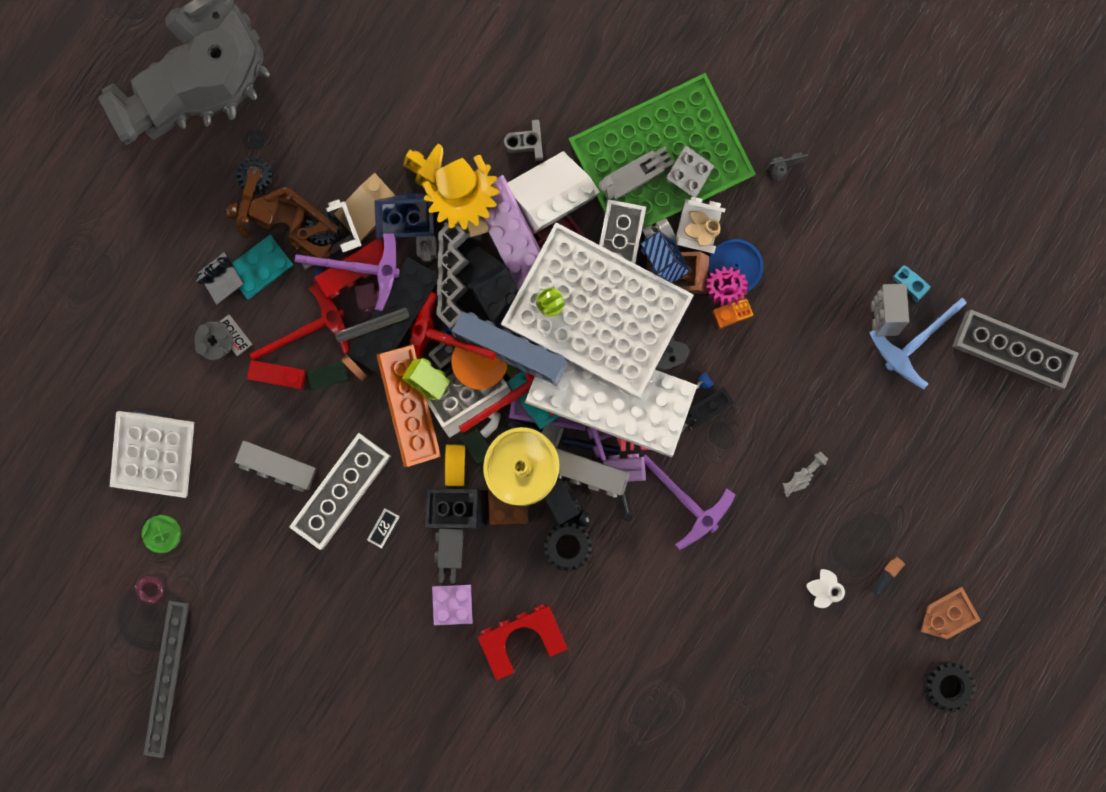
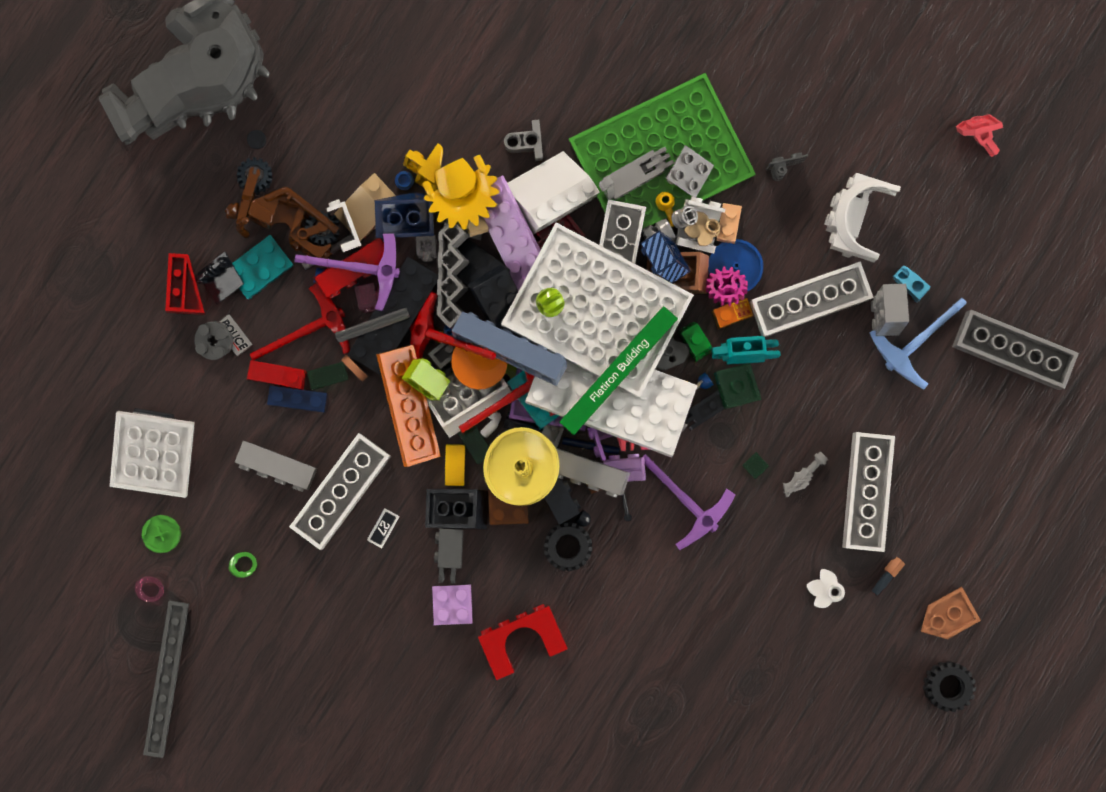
none -> red wedge [165,253,205,315]
none -> bright green piece [229,552,257,578]
none -> dark blue plate [267,386,328,412]
none -> blue plate [395,171,414,190]
none -> green tile [559,306,678,435]
none -> yellow bar [655,192,675,227]
none -> light grey wheel [671,206,698,229]
none -> green torso [677,322,712,362]
none -> teal hinge [711,336,781,365]
none -> clear green tile [714,363,762,410]
none -> light nougat plate [716,203,742,244]
none -> clear green tile [742,452,769,479]
none -> white brick [749,262,874,337]
none -> white piece [824,173,901,262]
none -> white brick [842,432,895,552]
none -> coral piece [956,114,1003,157]

